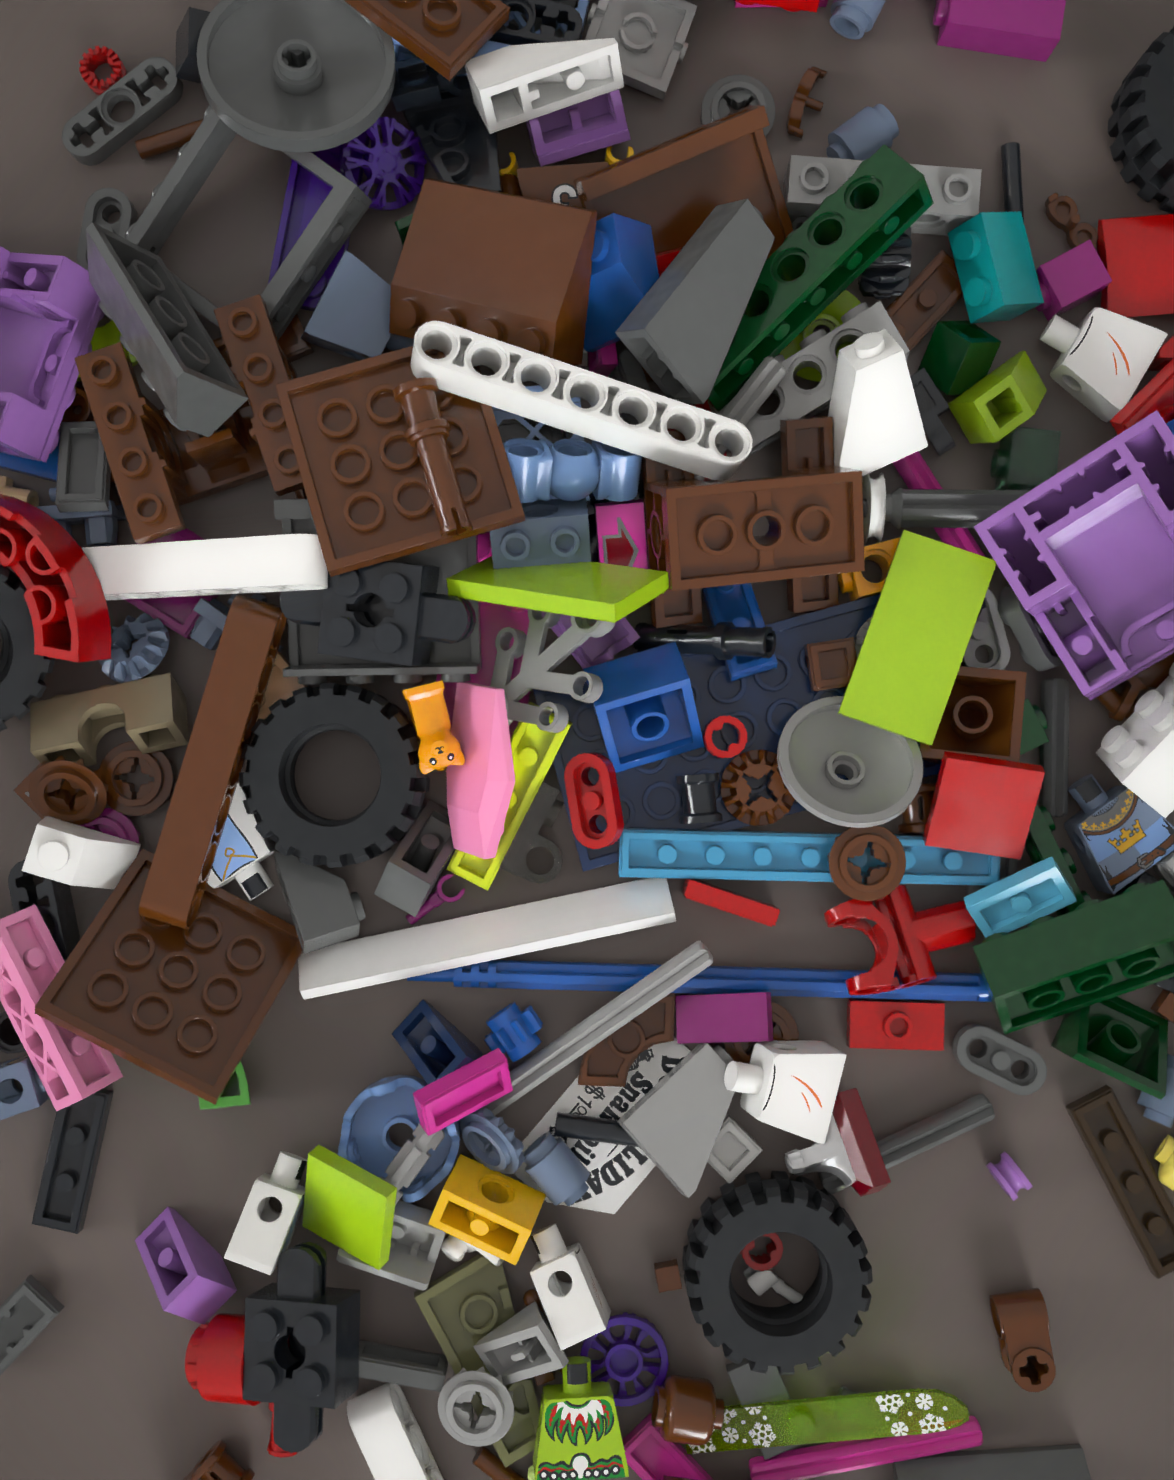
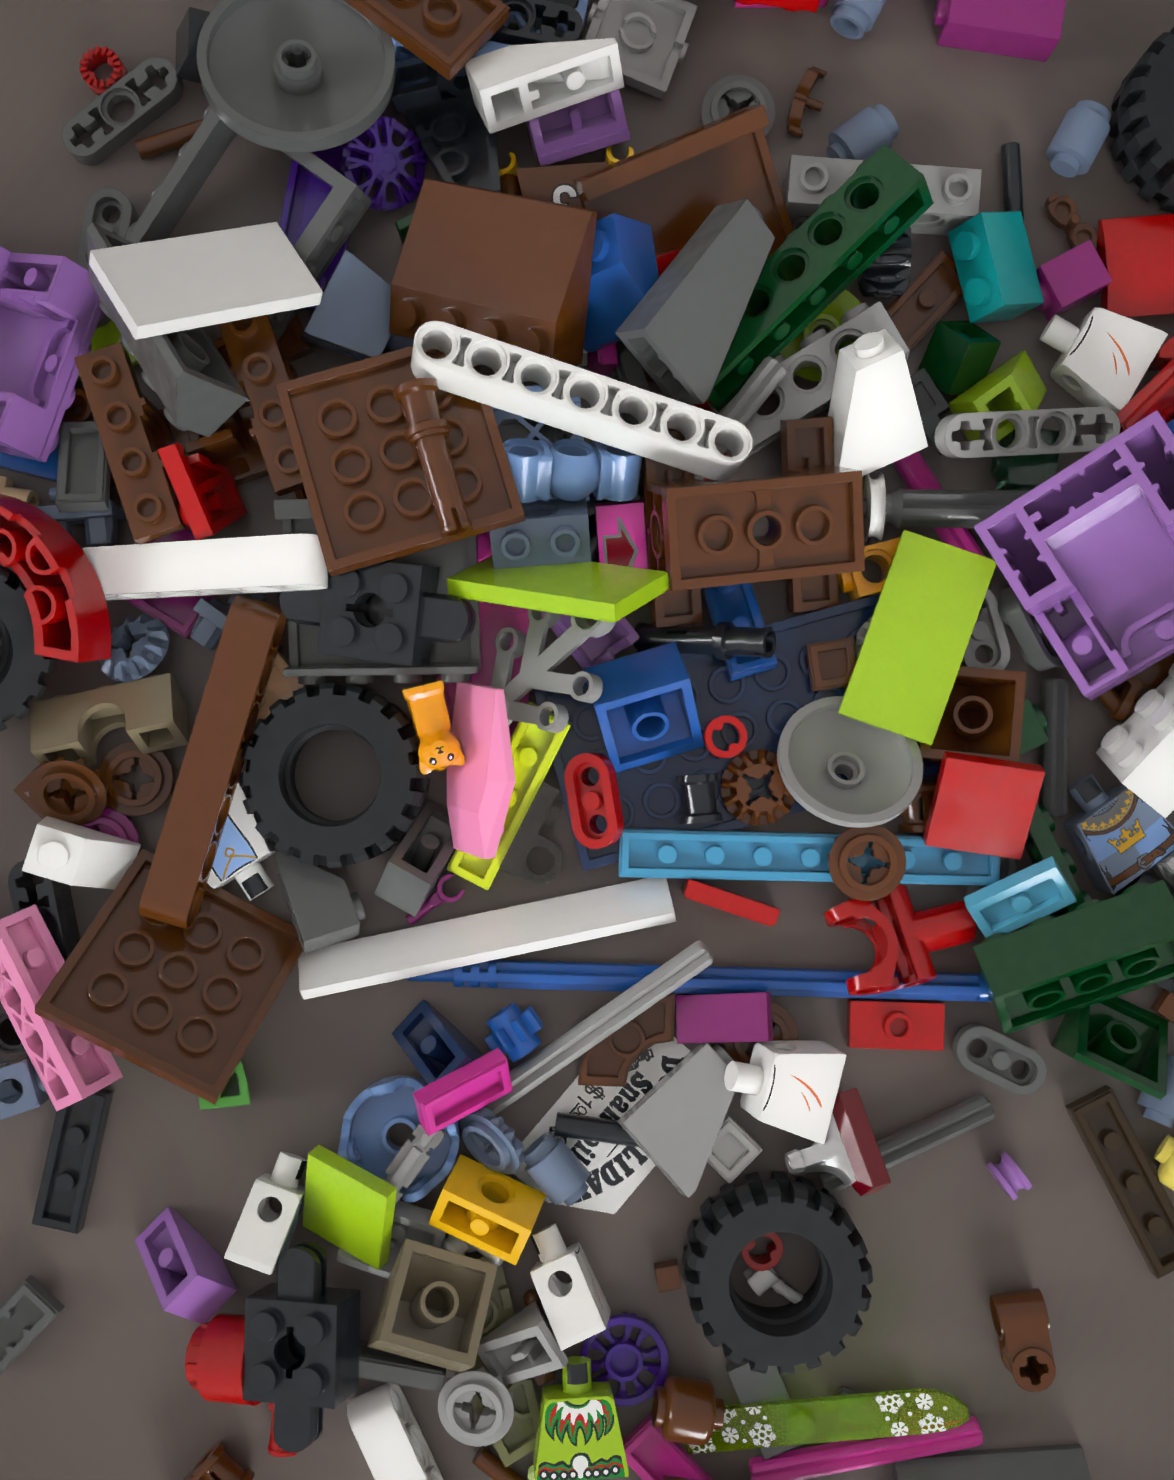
none -> white tile [89,222,323,340]
none -> red wing [157,442,247,540]
none -> dark tan slope [367,1238,498,1372]
none -> light grey beam [934,407,1121,458]
none -> sand blue brick [1046,100,1111,178]

